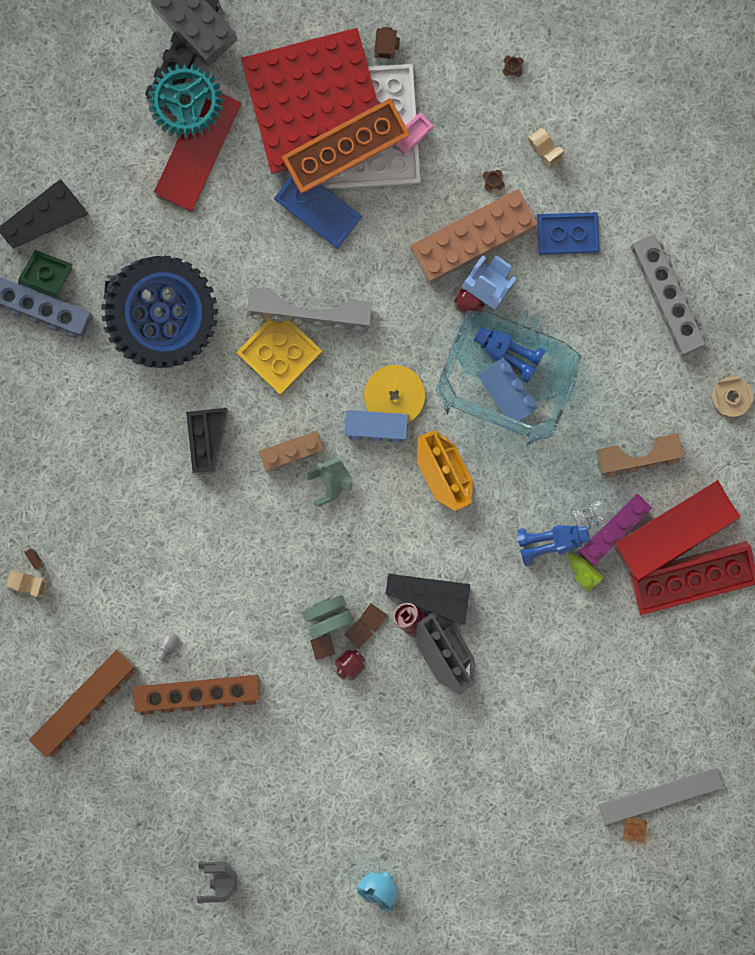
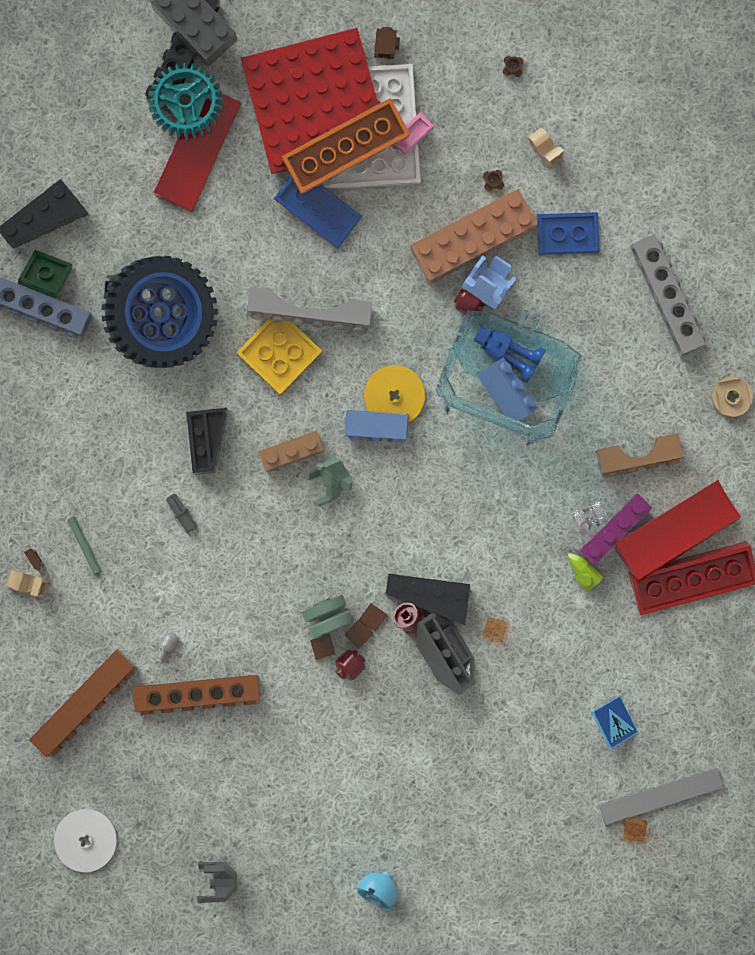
light orange wedge [417,430,473,511] -> none
blue piece [517,525,590,566] -> none
none -> white piece [54,809,117,872]
none -> sand green bar [67,516,101,575]
none -> dark grey axle [166,494,197,533]
none -> clear orange tile [482,617,508,642]
none -> piece [591,696,639,750]

